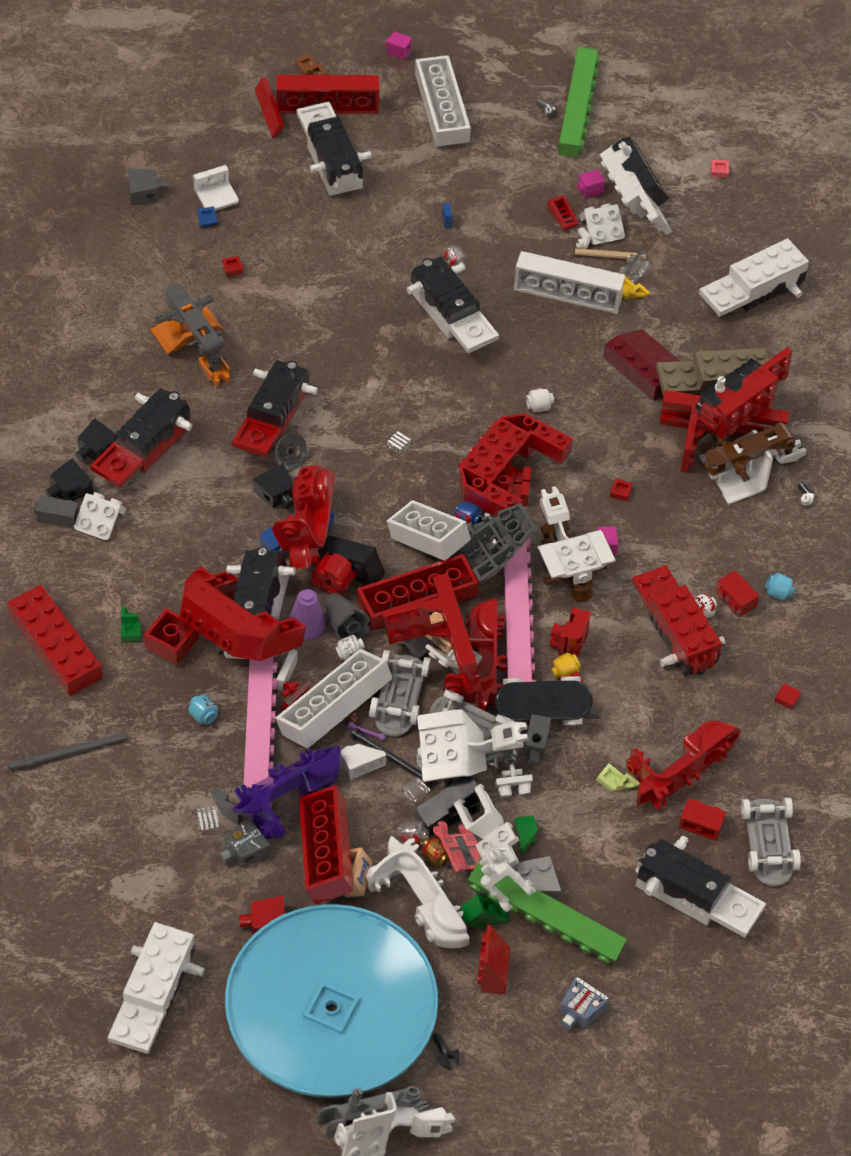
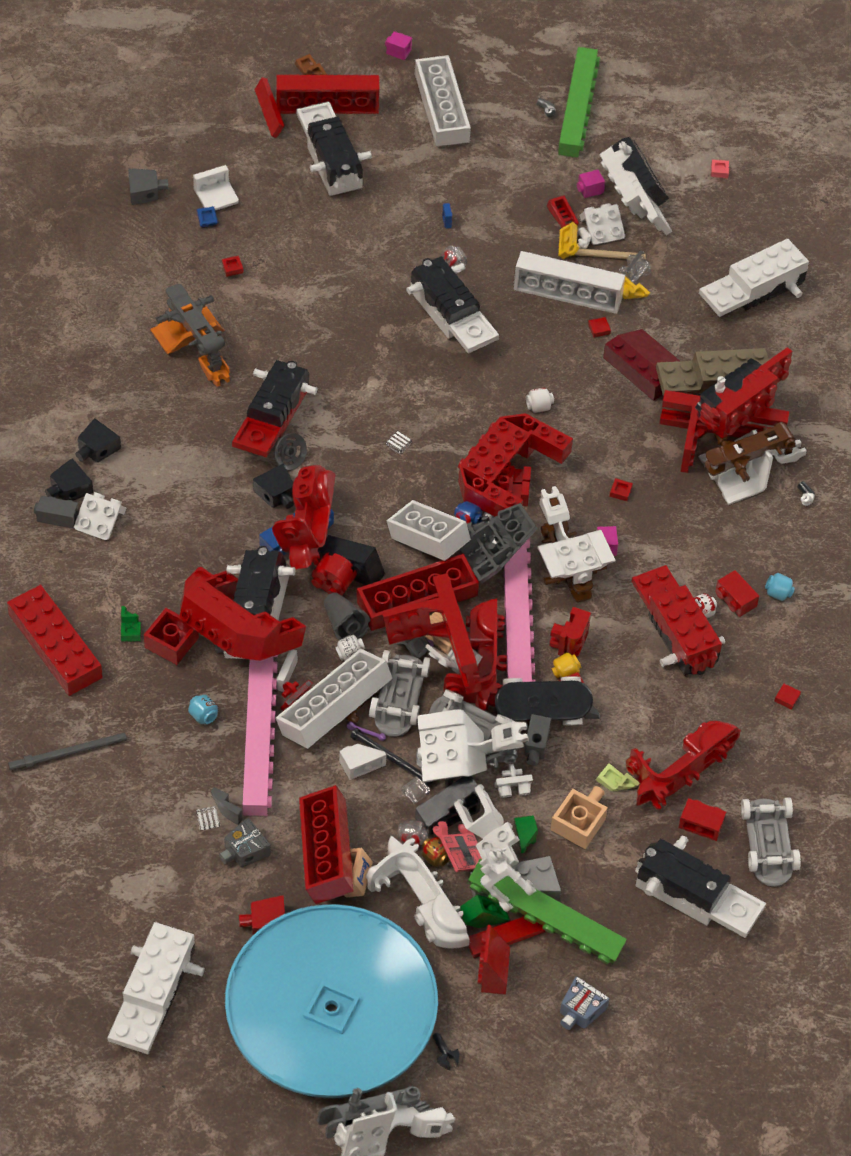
piece [90,388,192,488] -> none
dark purple piece [231,746,341,840] -> none
medium lavender cone [289,589,327,640] -> none
none -> red tile [468,916,547,958]
none -> light nougat brick [550,786,608,849]
none -> yellow hinge [558,222,579,259]
none -> red tile [588,317,611,338]

